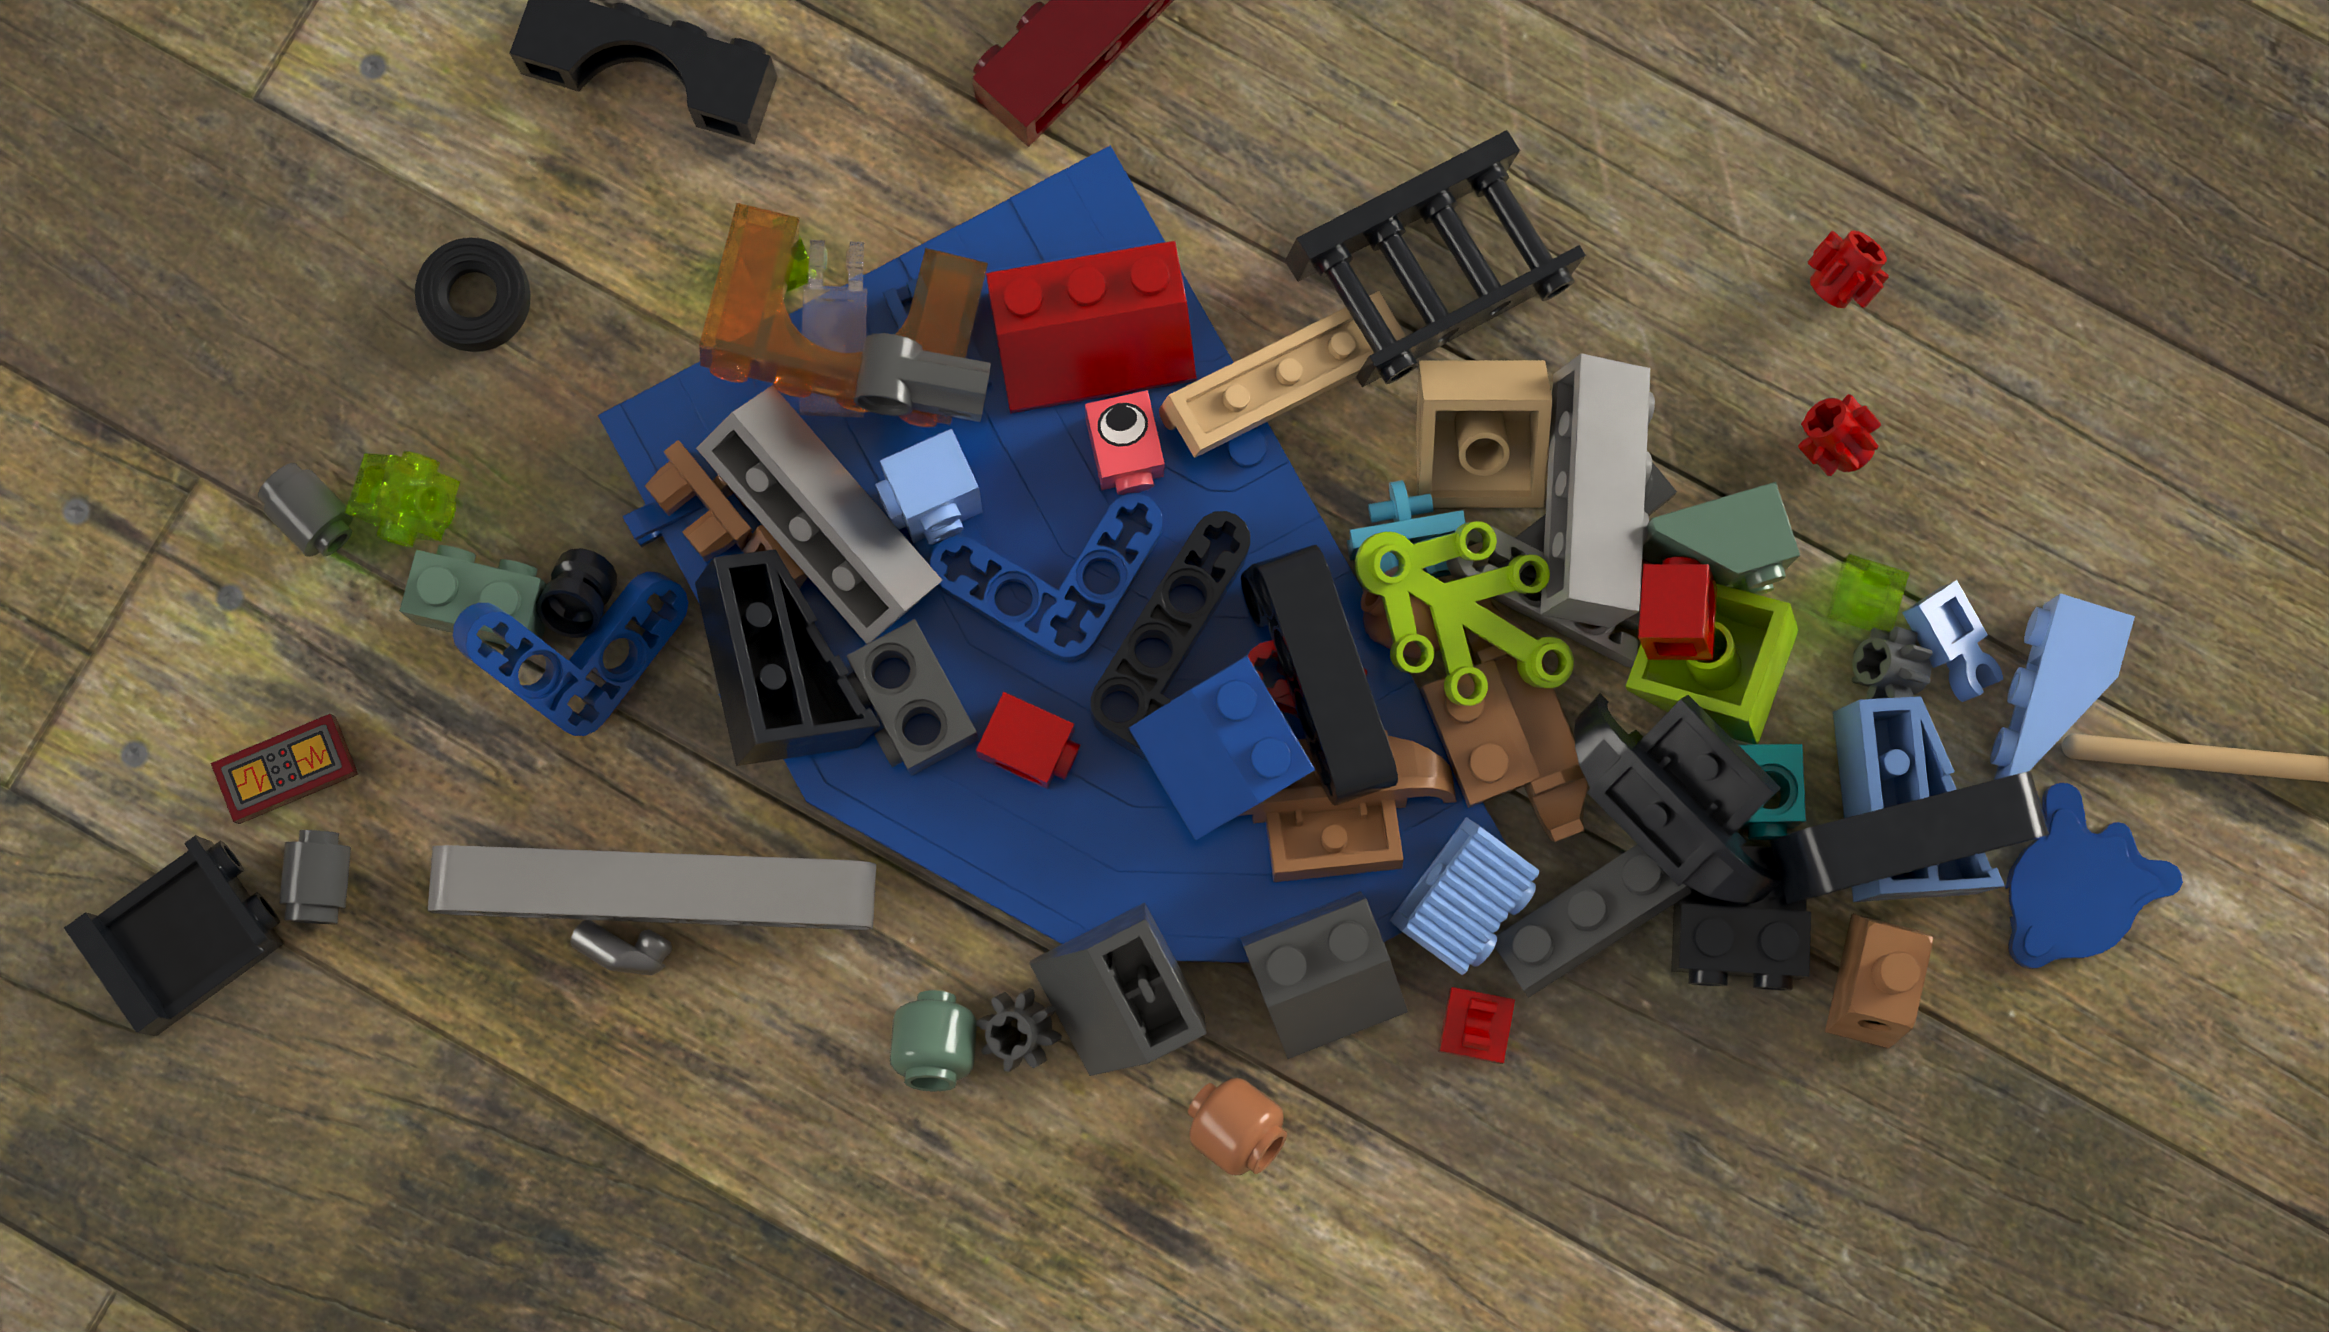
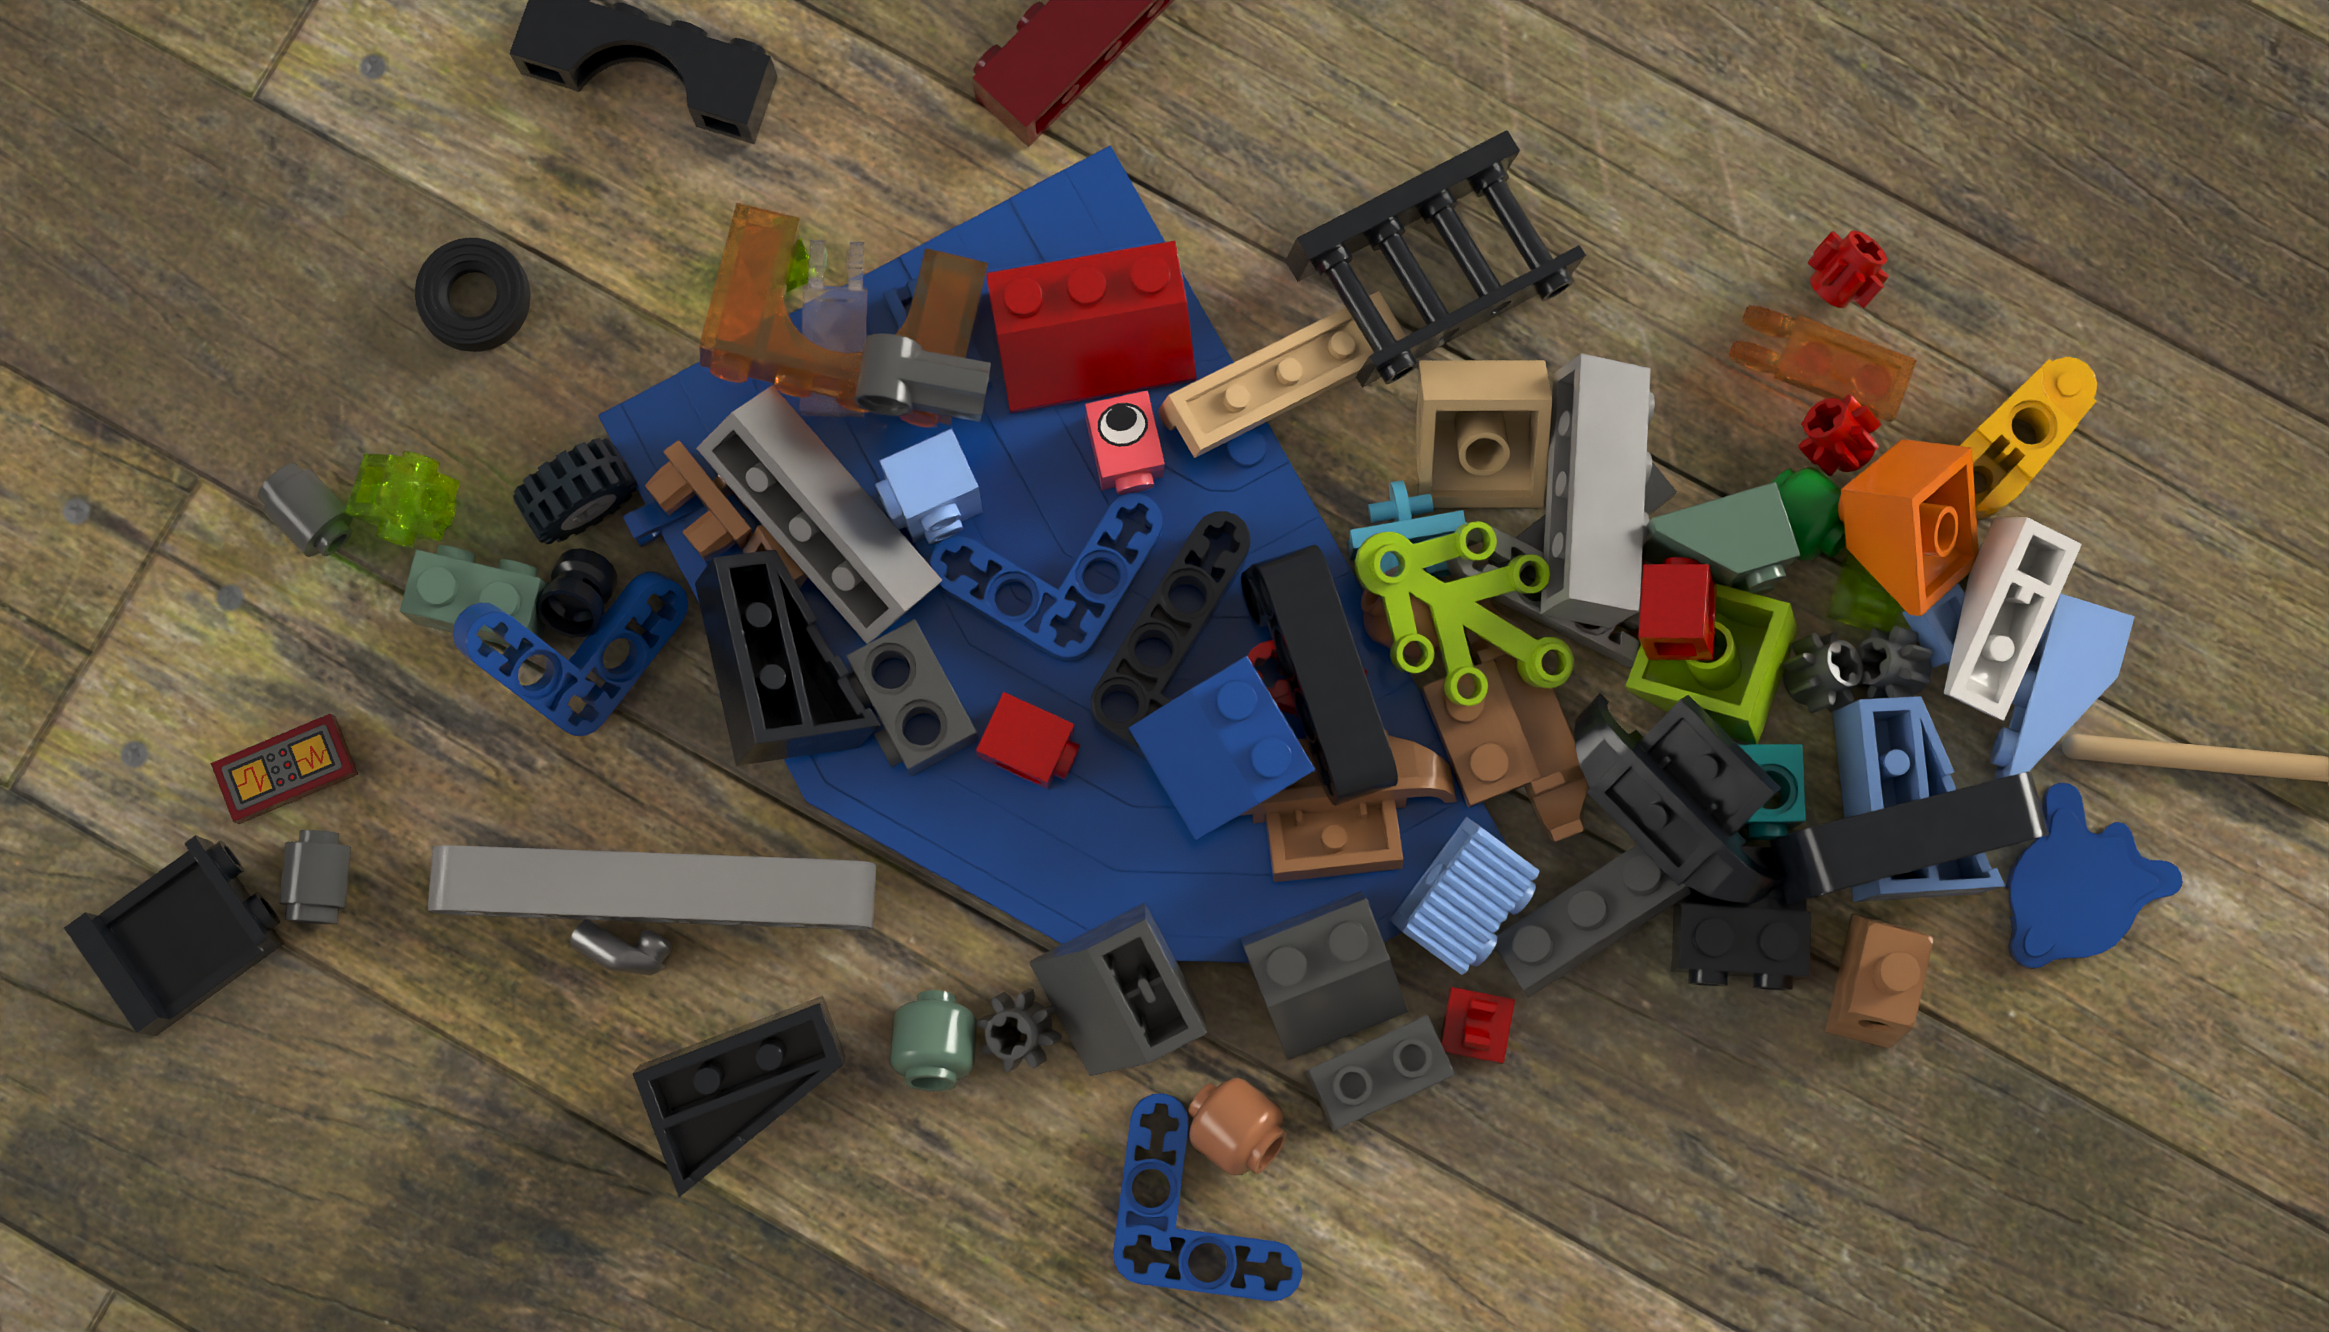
none -> black wheel [513,438,638,544]
none -> black wedge [632,996,846,1197]
none -> blue beam [1113,1093,1302,1301]
none -> dark grey brick [1305,1015,1455,1131]
none -> clear orange hinge [1729,305,1917,423]
none -> green head [1771,467,1846,562]
none -> dark grey gear [1782,632,1863,714]
none -> orange slope [1838,439,1979,616]
none -> white slope [1944,517,2082,721]
none -> yellow piece [1959,357,2097,520]

